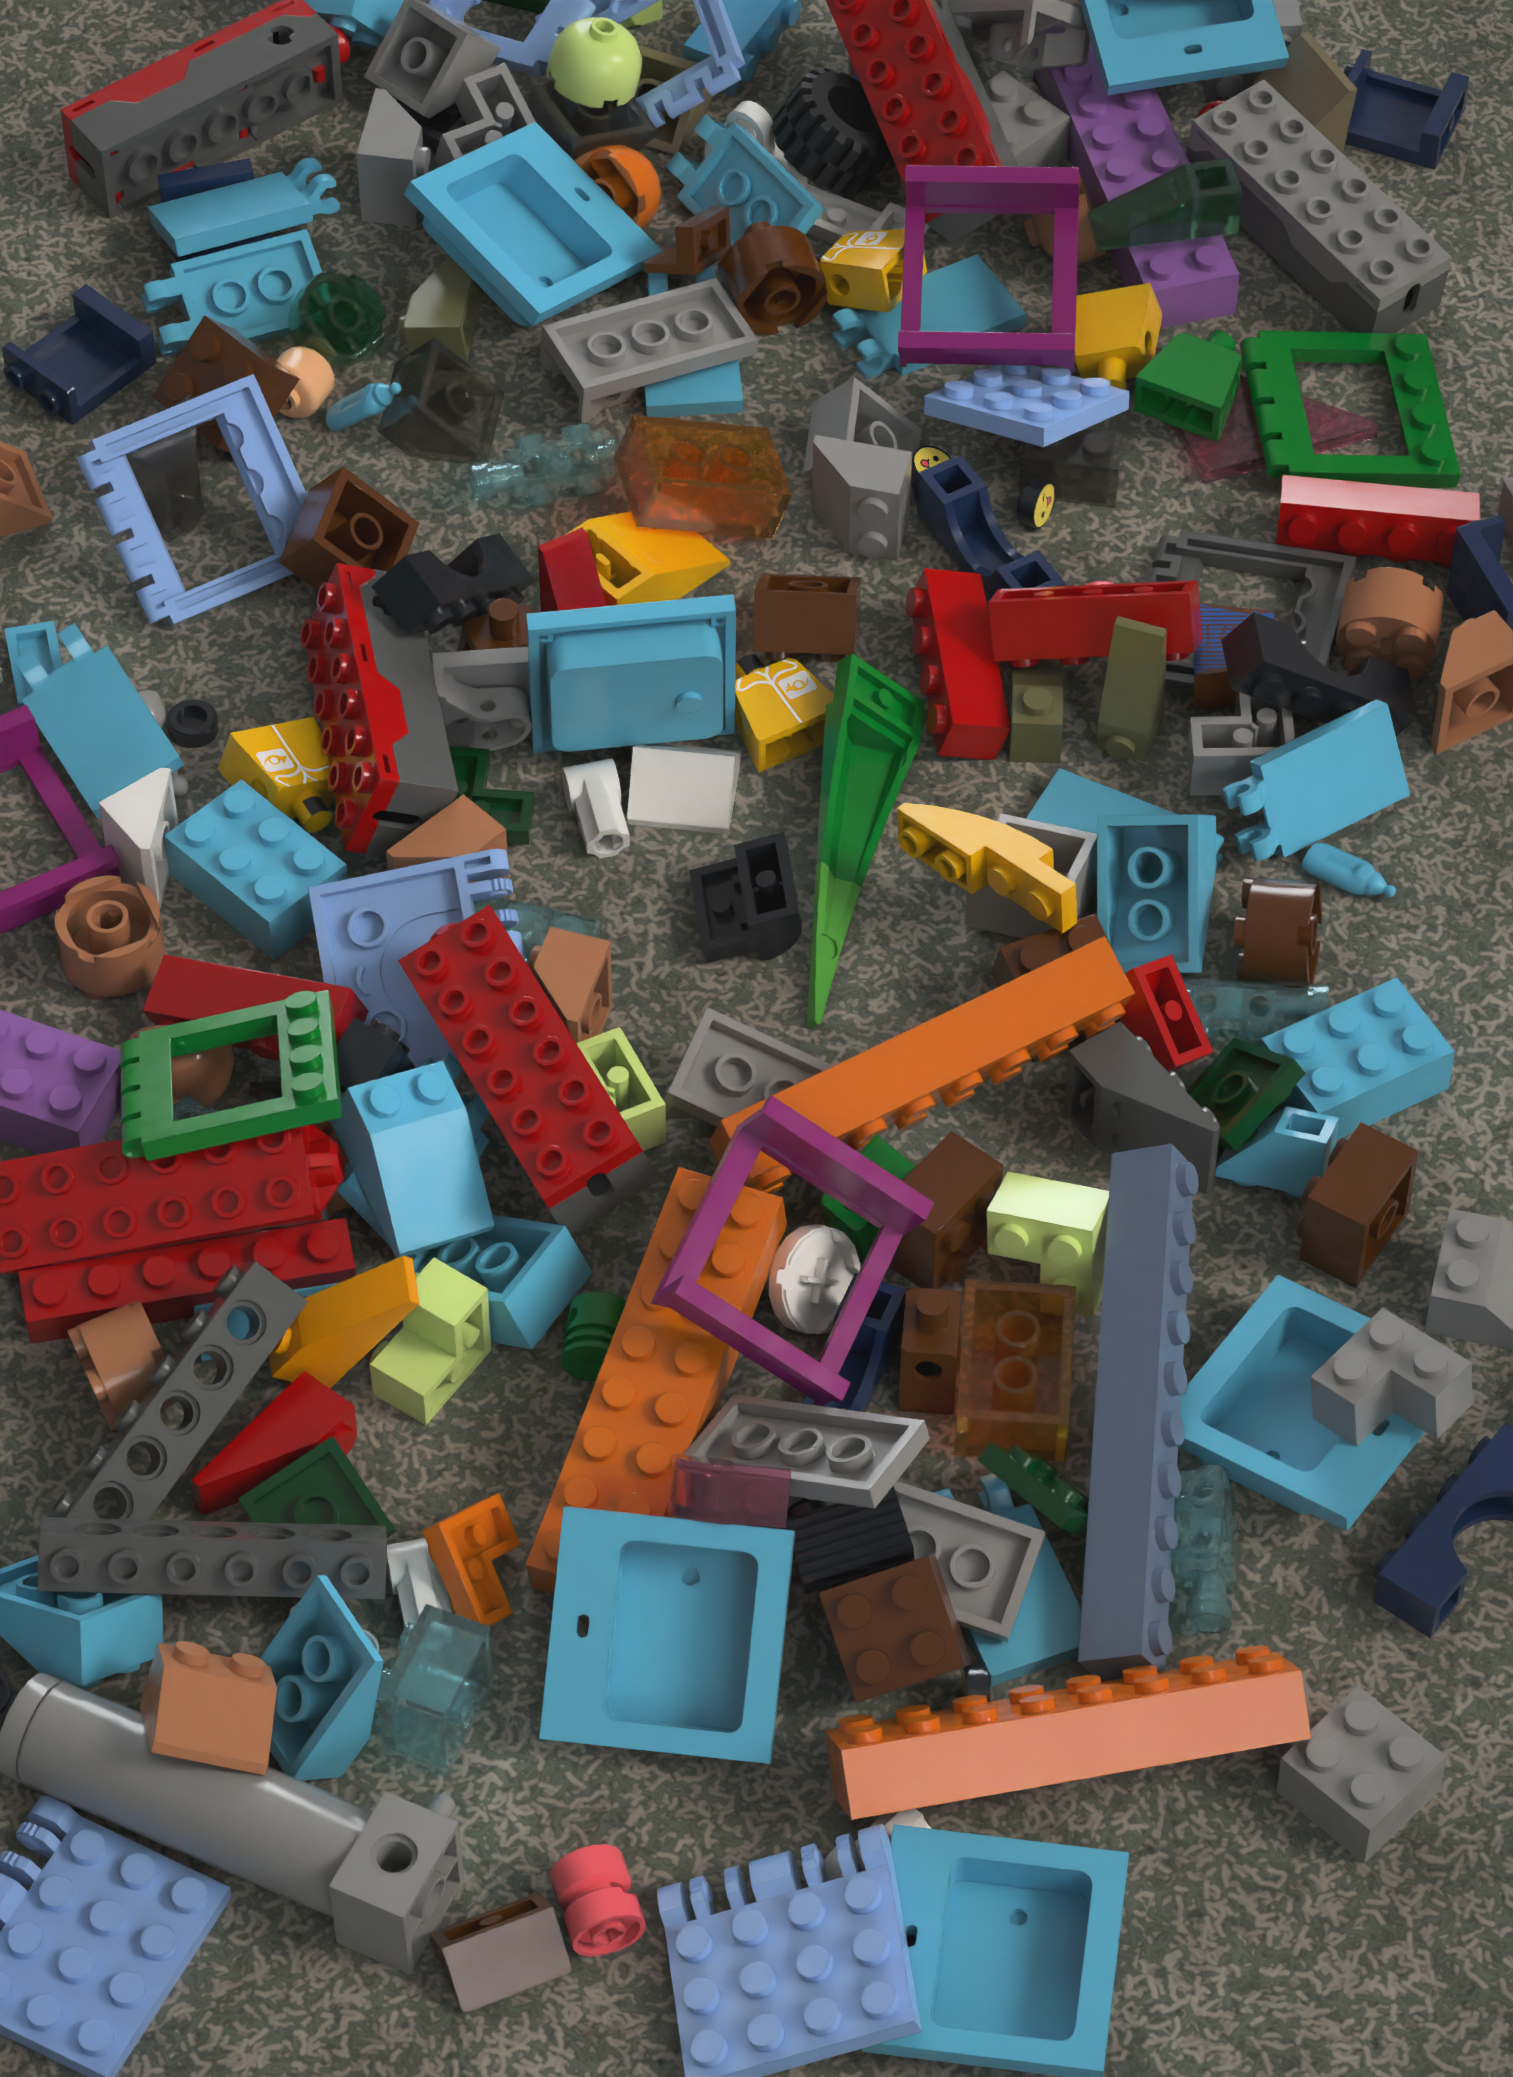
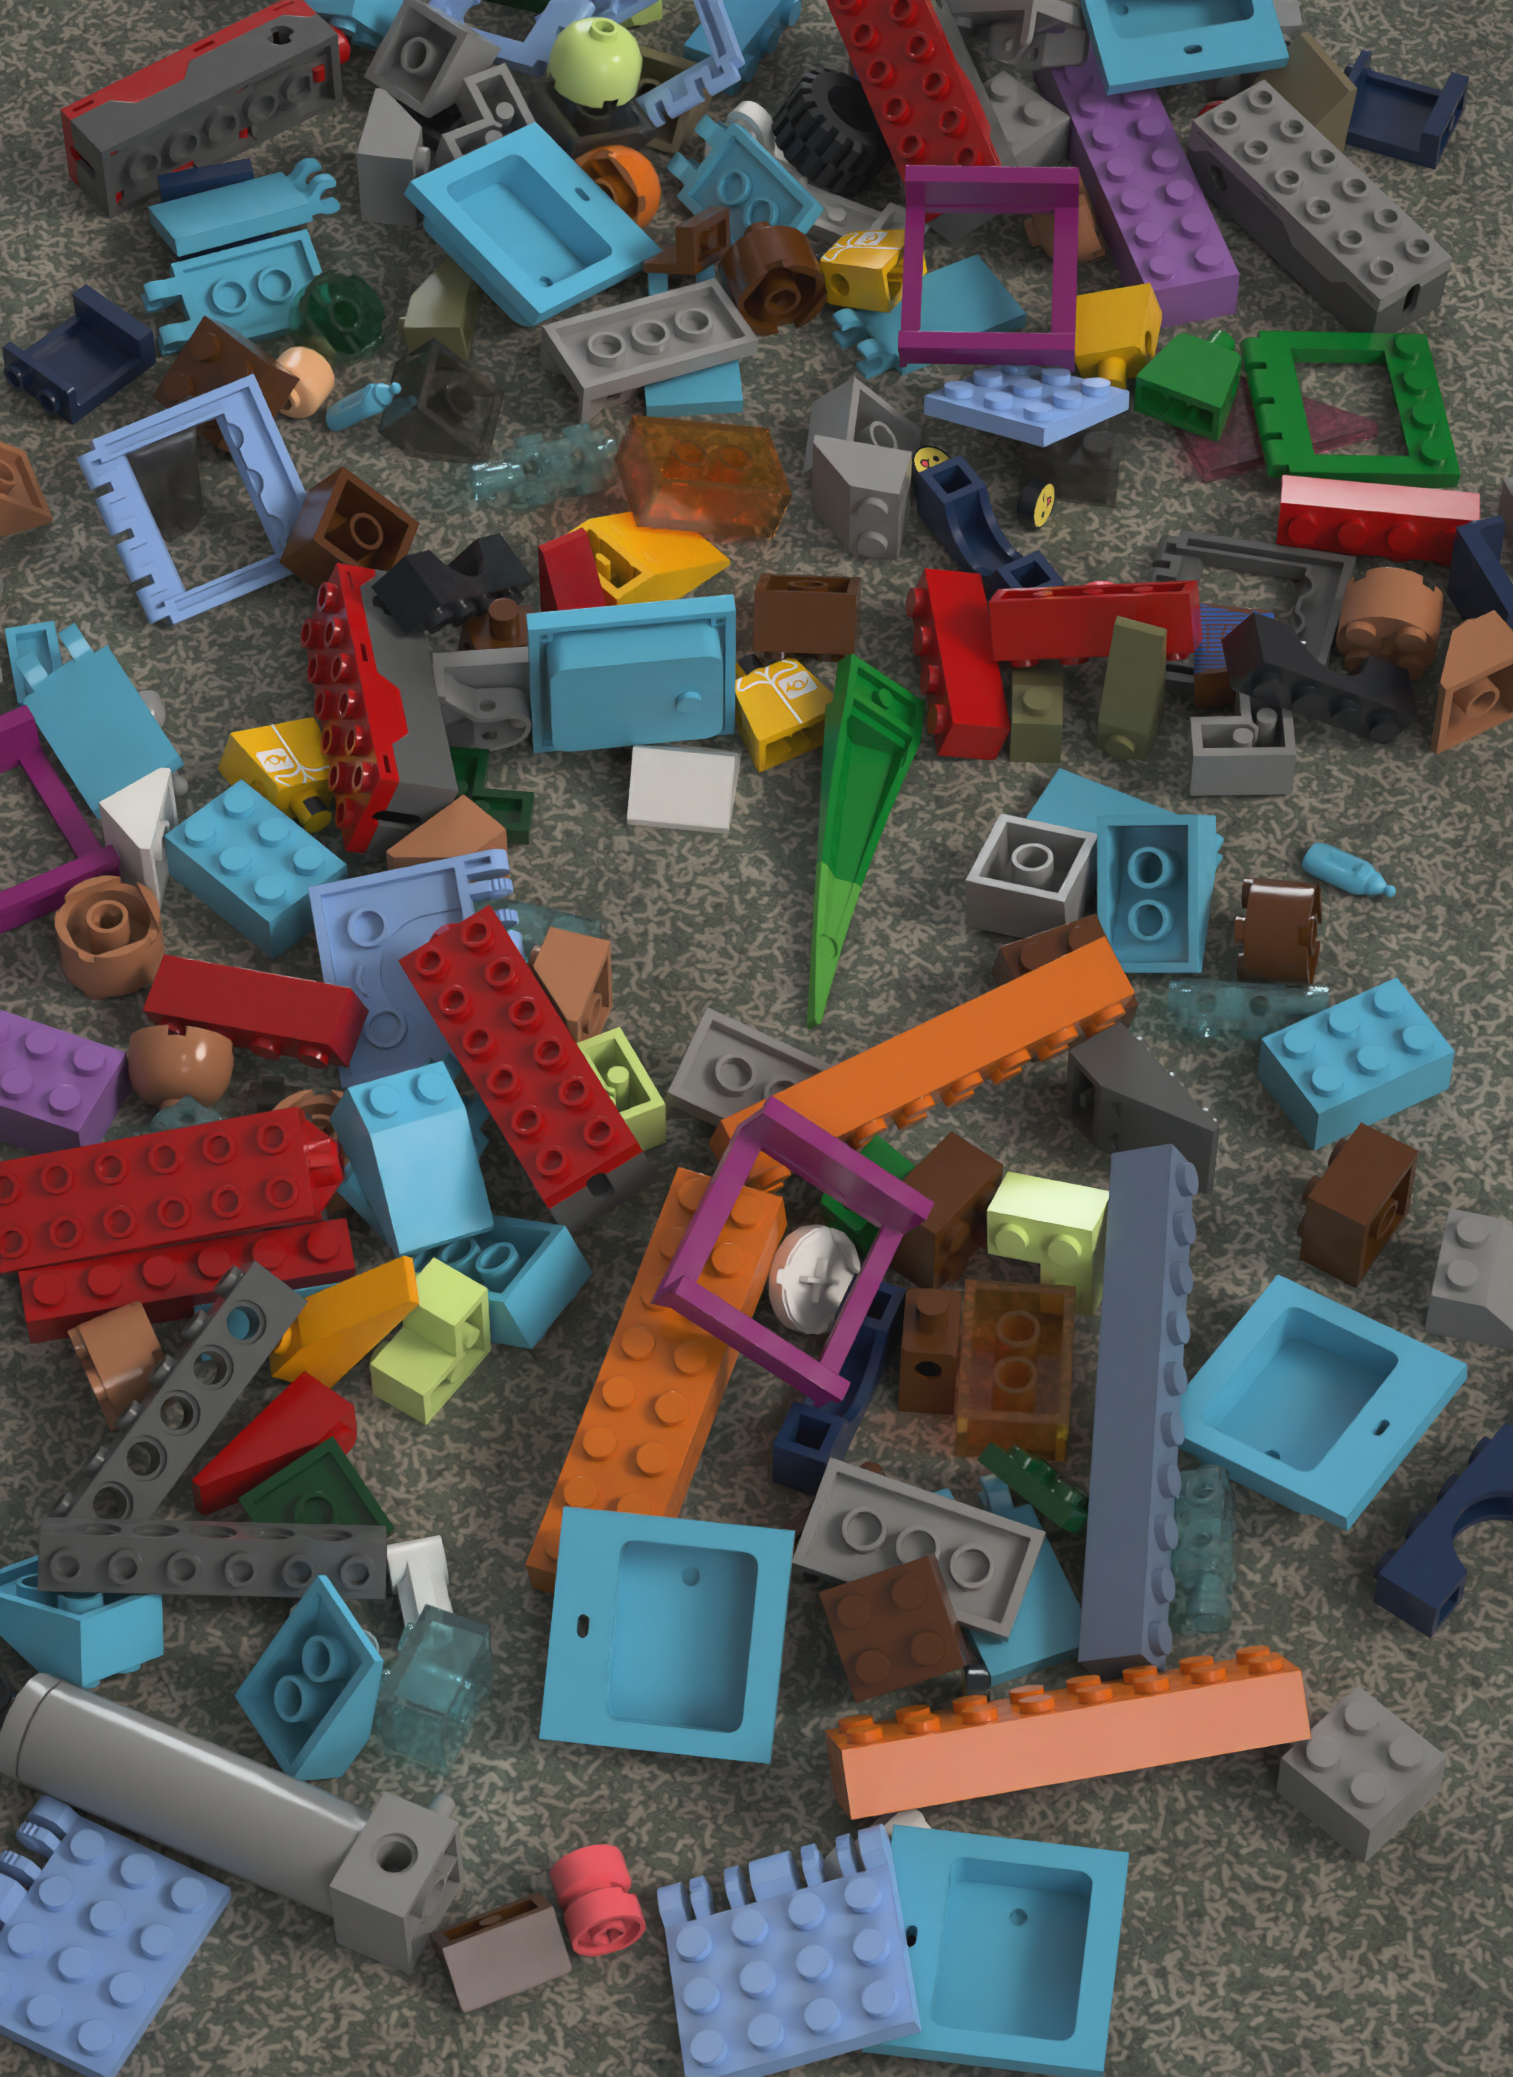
green hinge [120,990,342,1161] -> none
nougat slope [139,1641,277,1776] -> none
black tile [167,699,219,748] -> none
black brick [336,1017,416,1092] -> none
orange plate [422,1493,521,1636] -> none
white piece [561,758,630,859] -> none
green piece [561,1291,626,1382] -> none
clear pink brick [668,1454,791,1528] -> none
light grey plate [677,1394,930,1515] -> none
black brick [689,832,802,963] -> none
black brick [783,1486,915,1594] -> none
yellow slope [897,803,1077,934] -> none
clear green slope [1087,158,1242,251] -> none
red slope [1120,954,1214,1072] -> none
dark green plate [1186,1037,1306,1152] -> none
medium azure slope [1215,1106,1339,1198] -> none
medium azure tile [1223,699,1410,861] -> none
light grey brick [1311,1307,1473,1446] -> none

